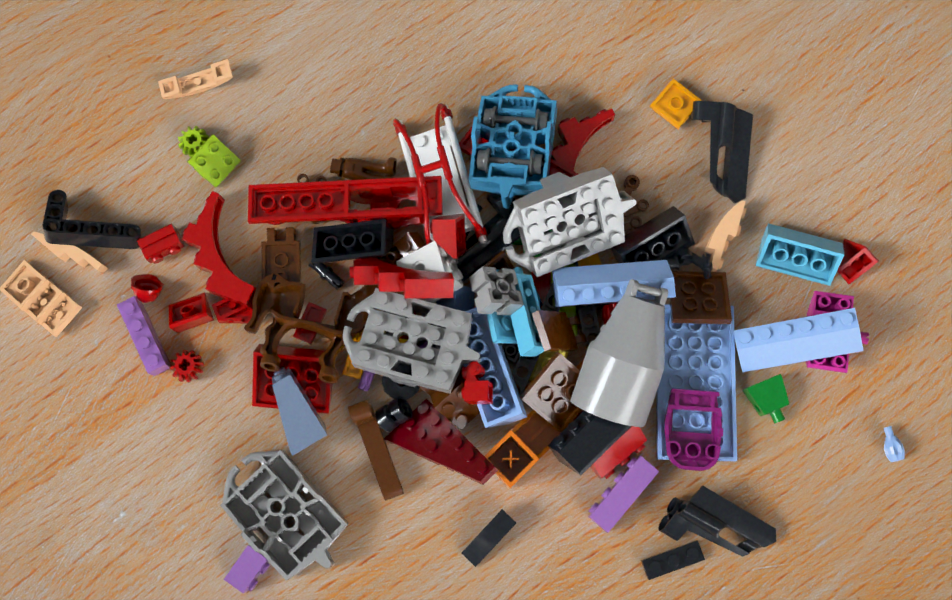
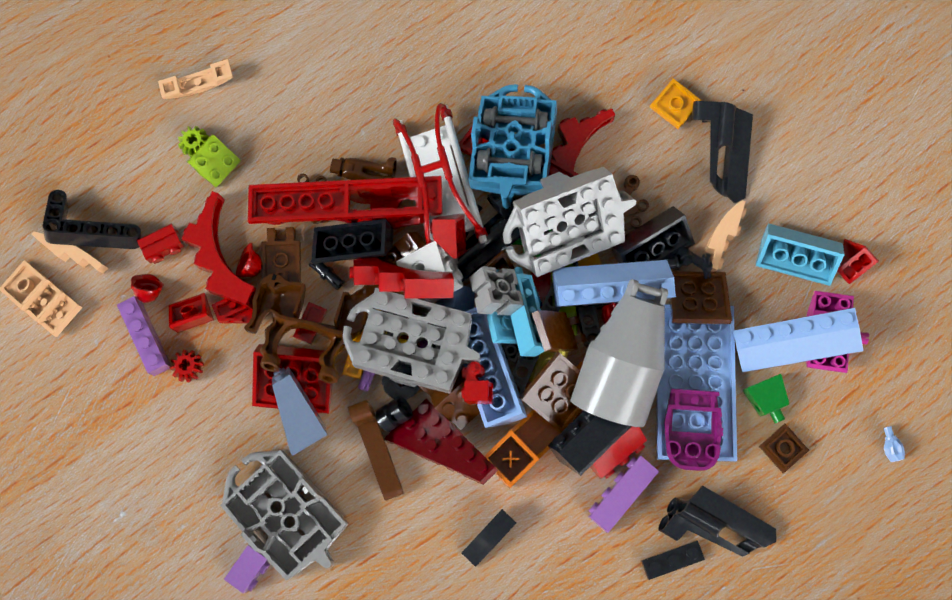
none -> red hat [236,243,261,278]
none -> reddish brown piece [759,423,809,474]

